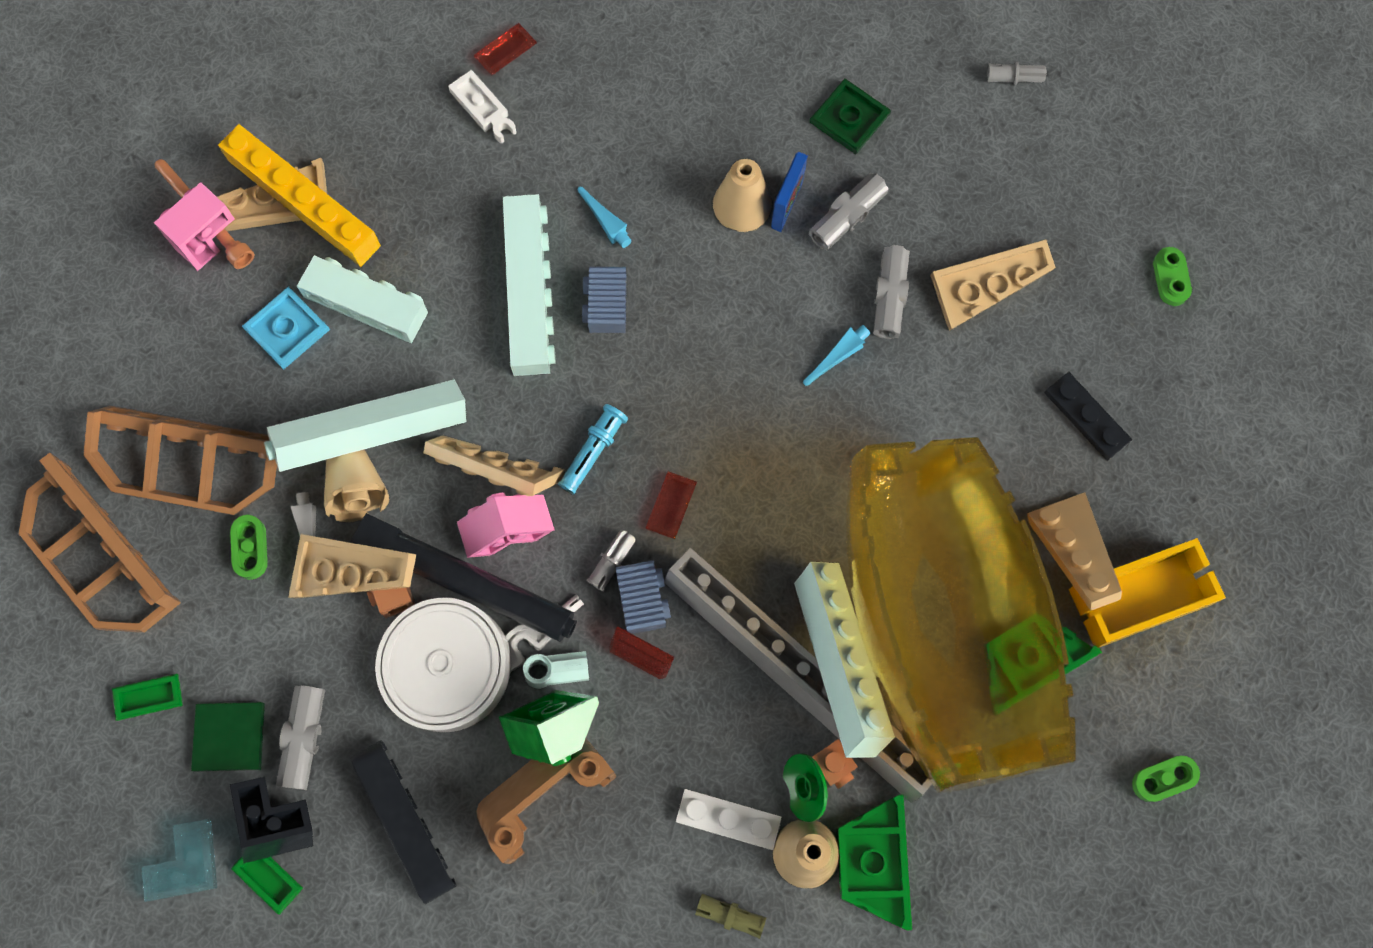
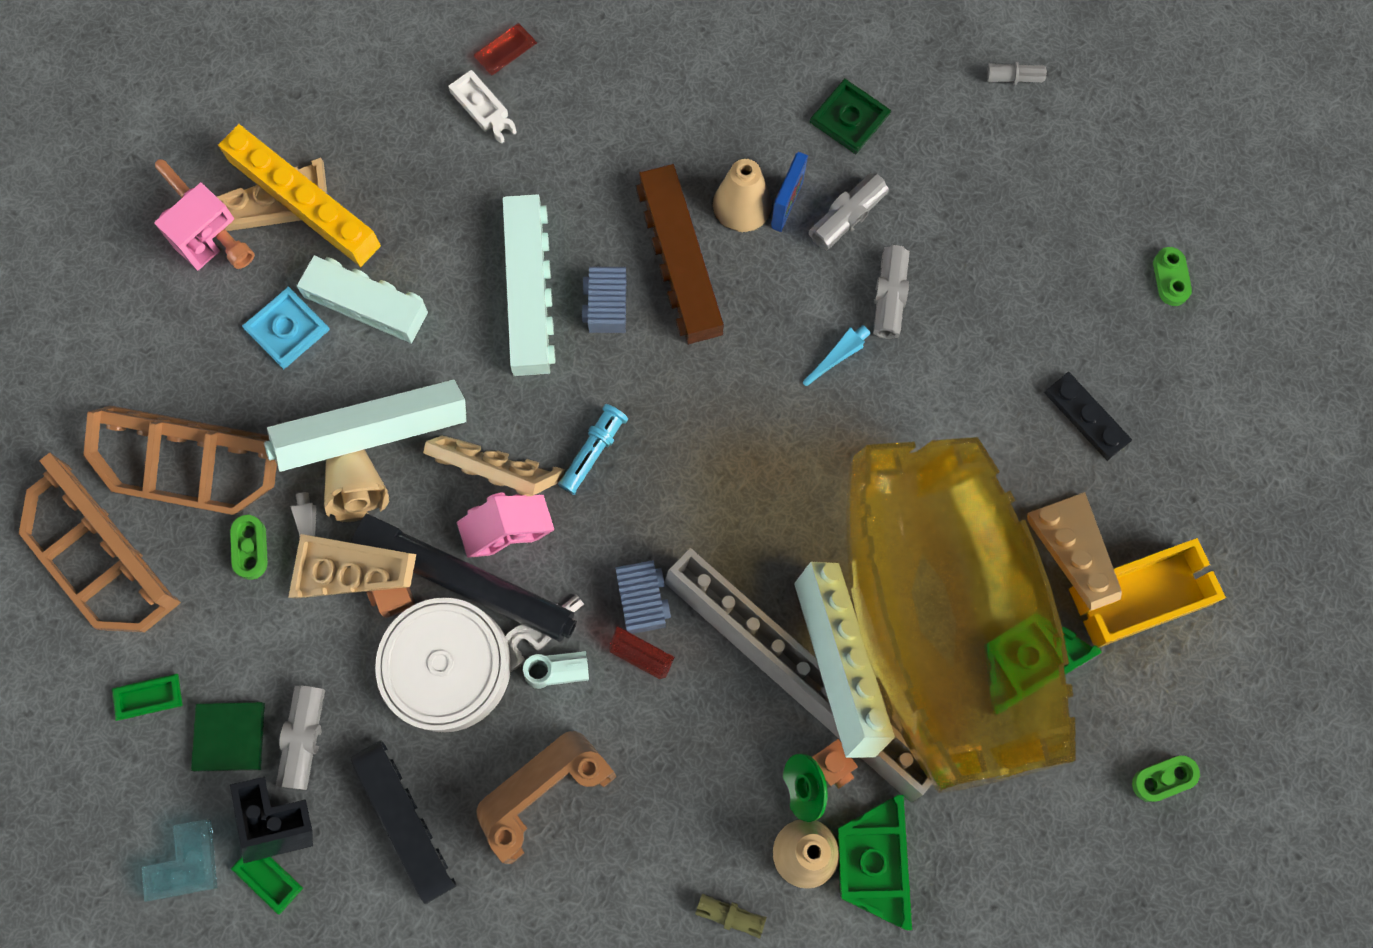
green slope [499,690,599,766] -> none
medium azure piece [577,186,631,248] -> none
light grey axle [586,530,635,592] -> none
clear red tile [645,471,697,540] -> none
white plate [676,789,782,850] -> none
tan wing [931,240,1056,331] -> none
none -> reddish brown brick [635,164,724,344]

